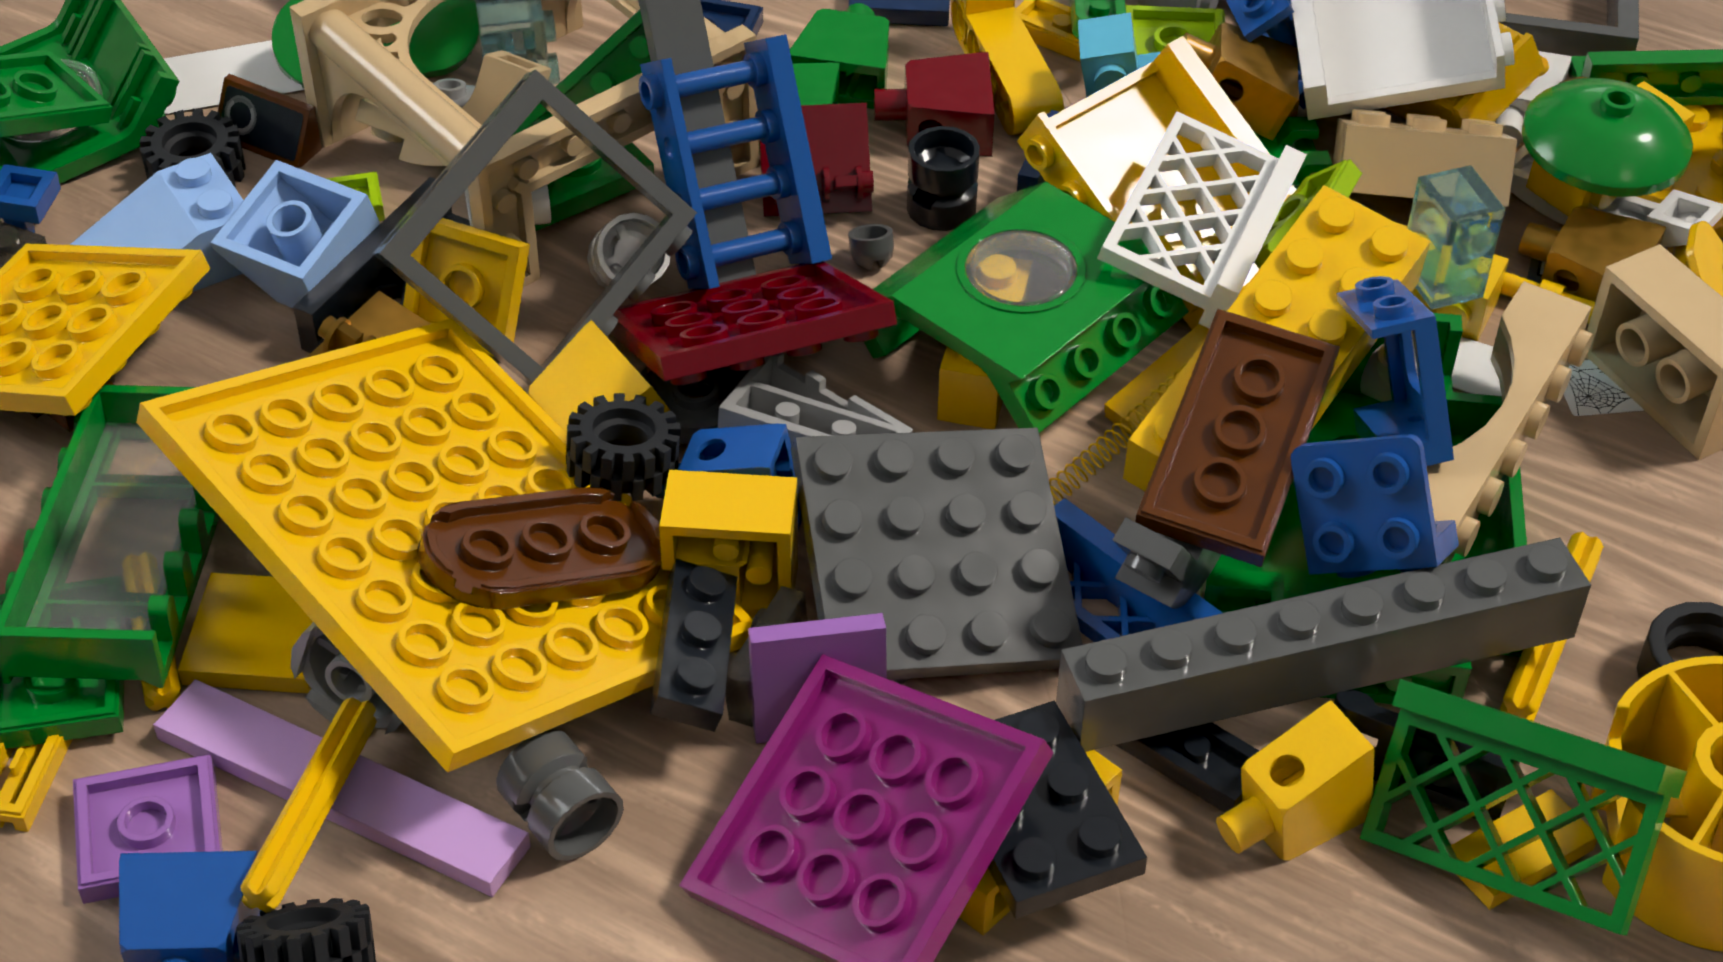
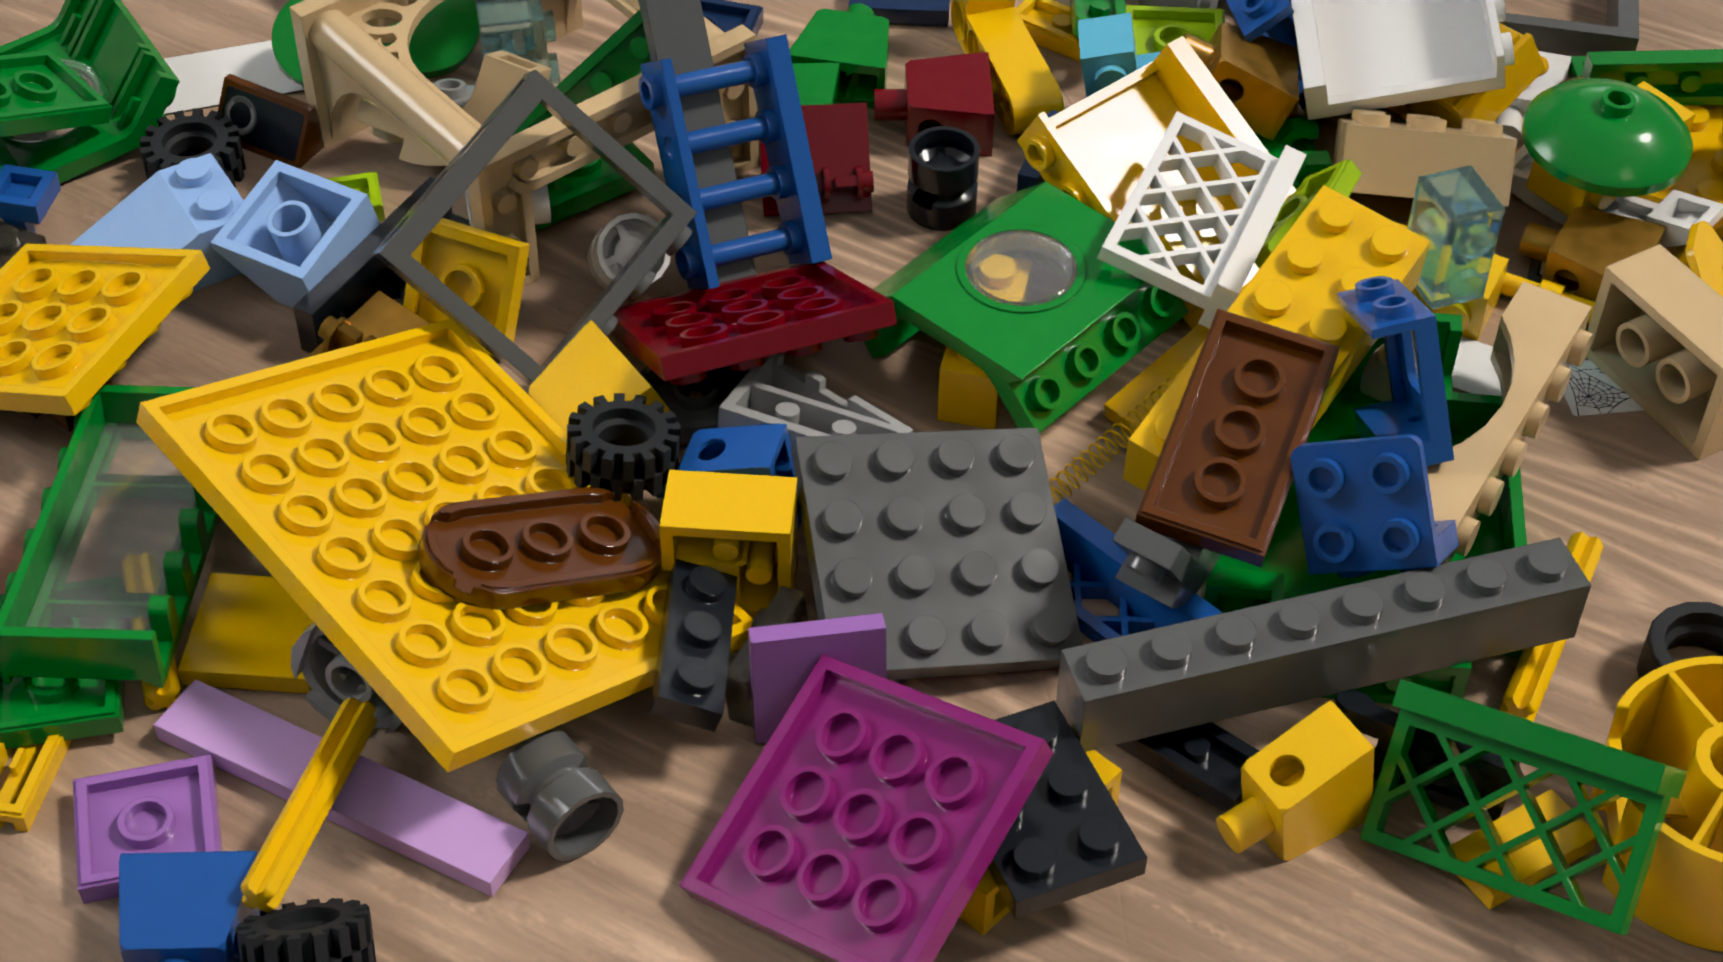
dark grey hinge [848,224,894,270] -> none

